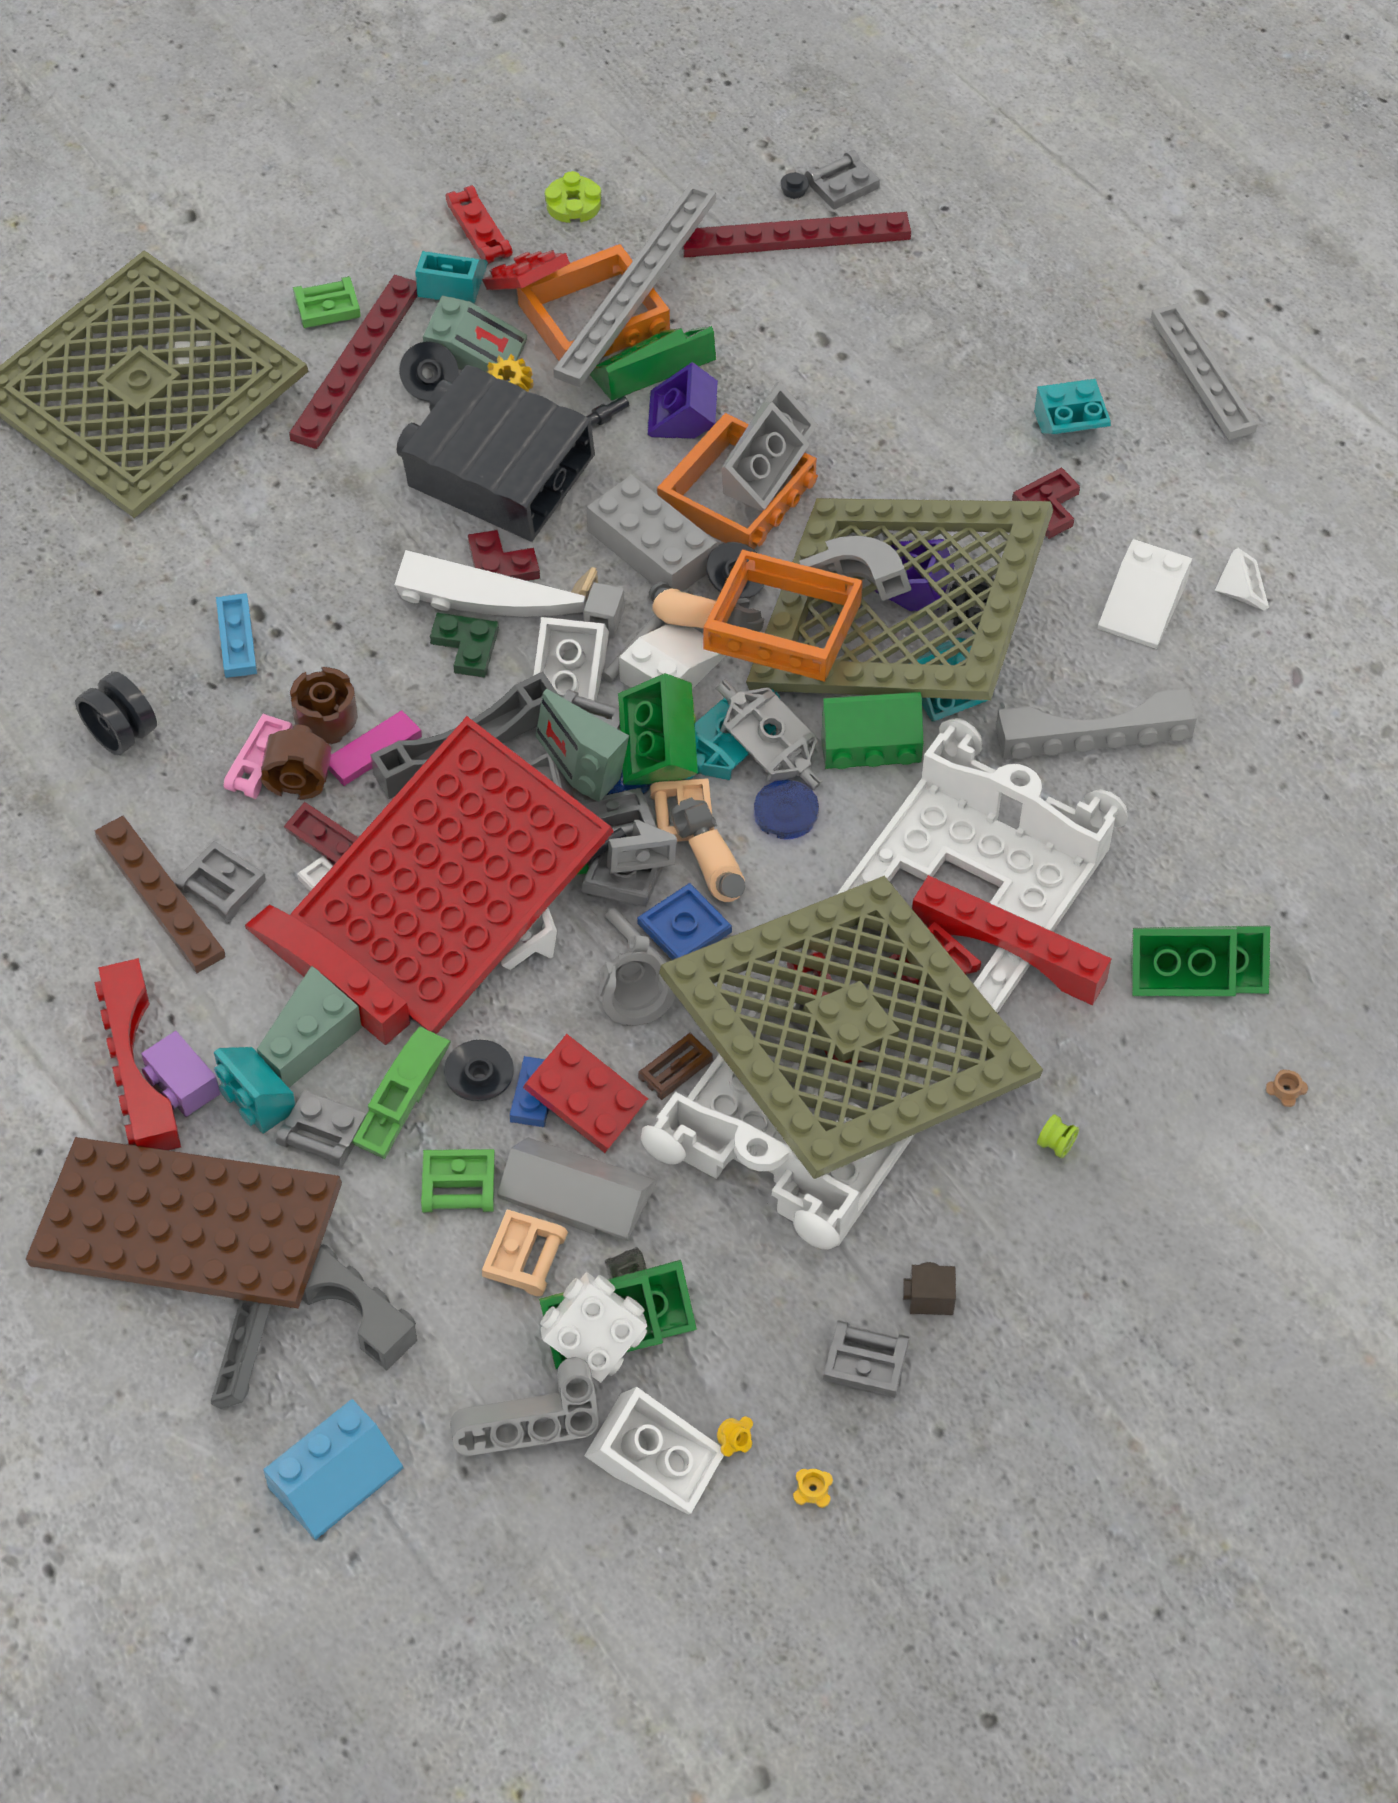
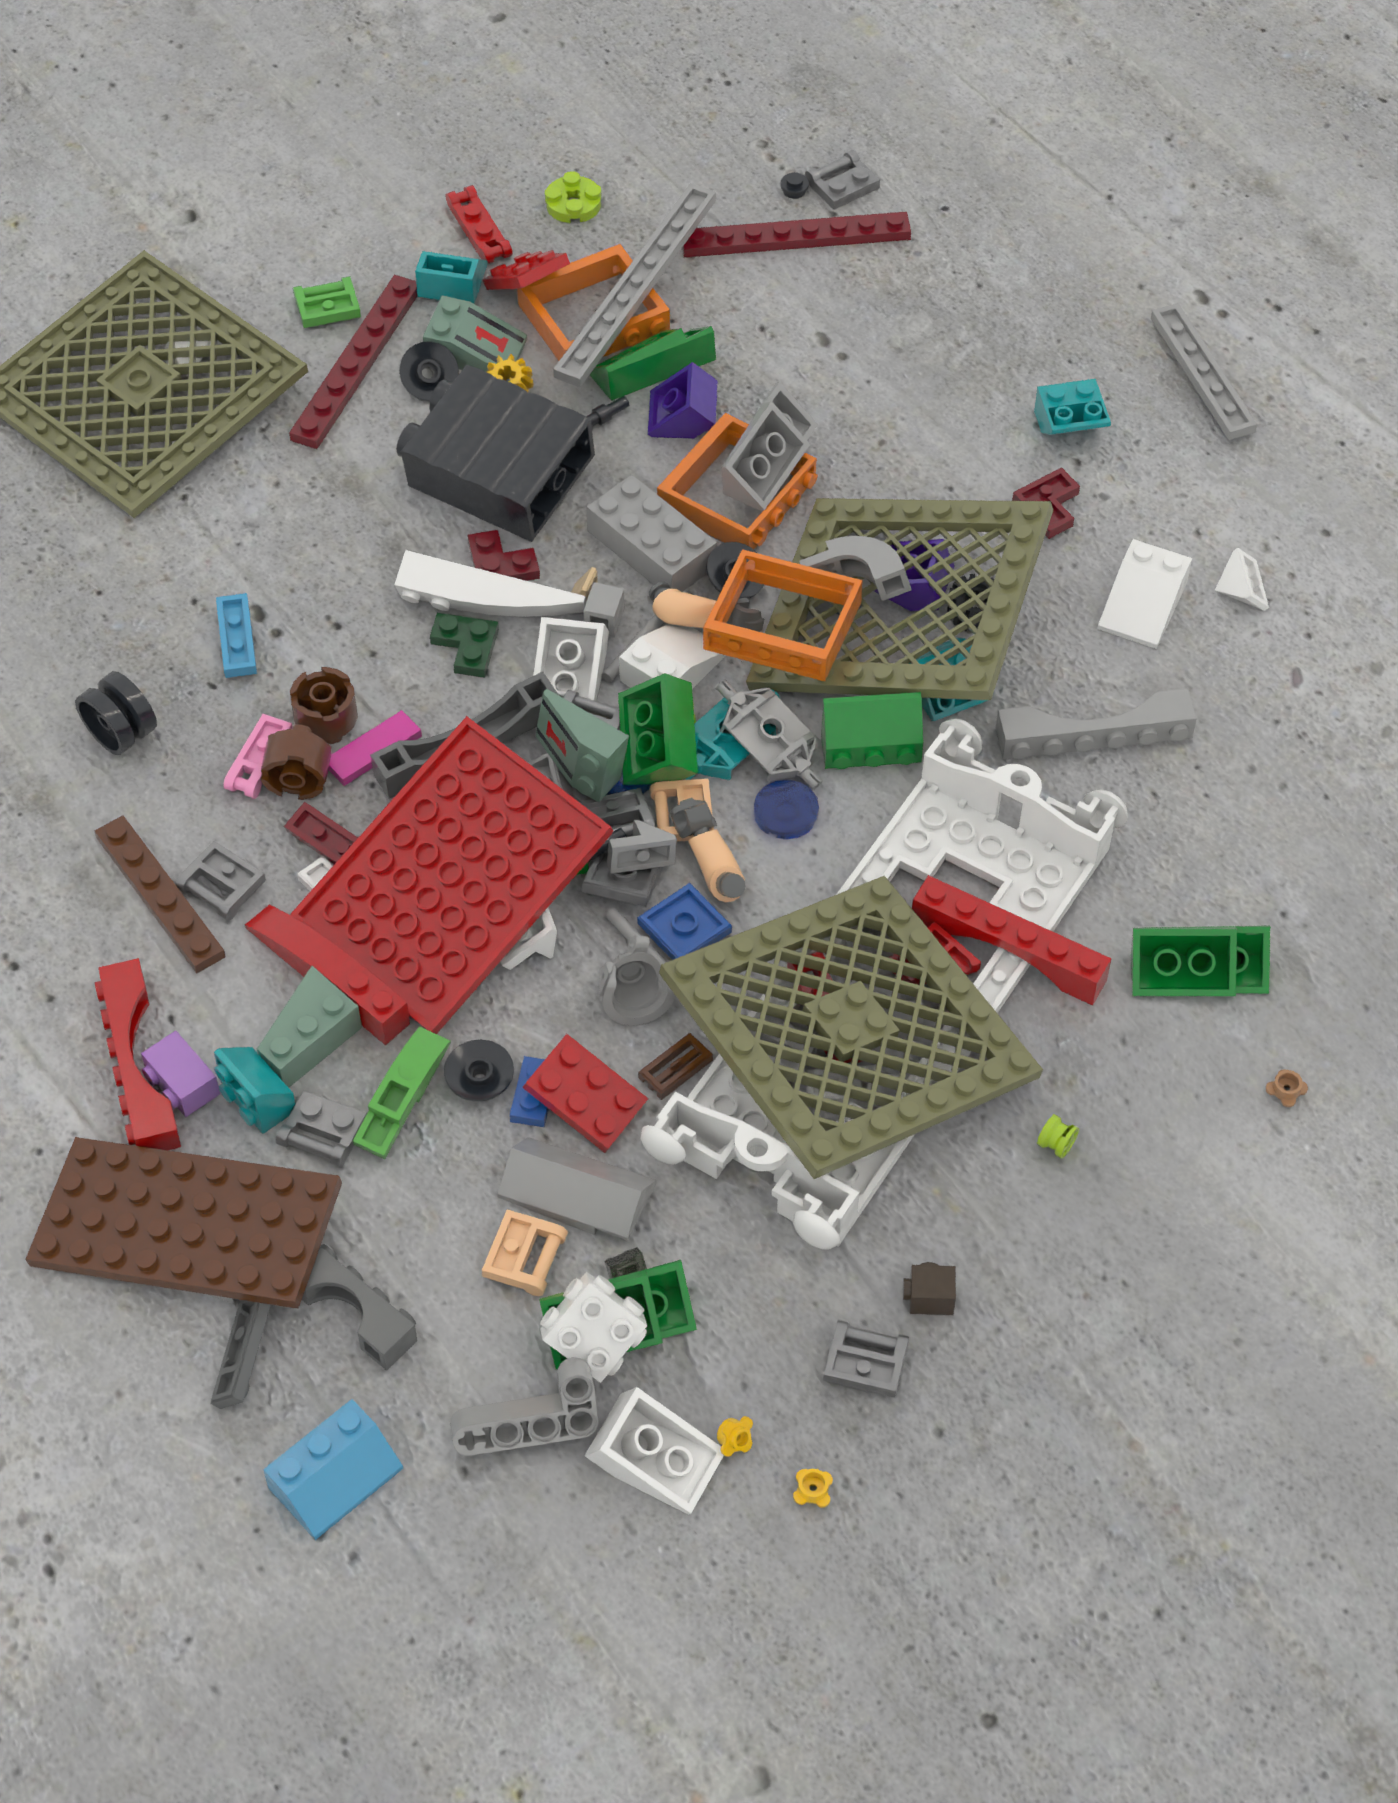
bright green plate [421,1149,495,1213] -> none

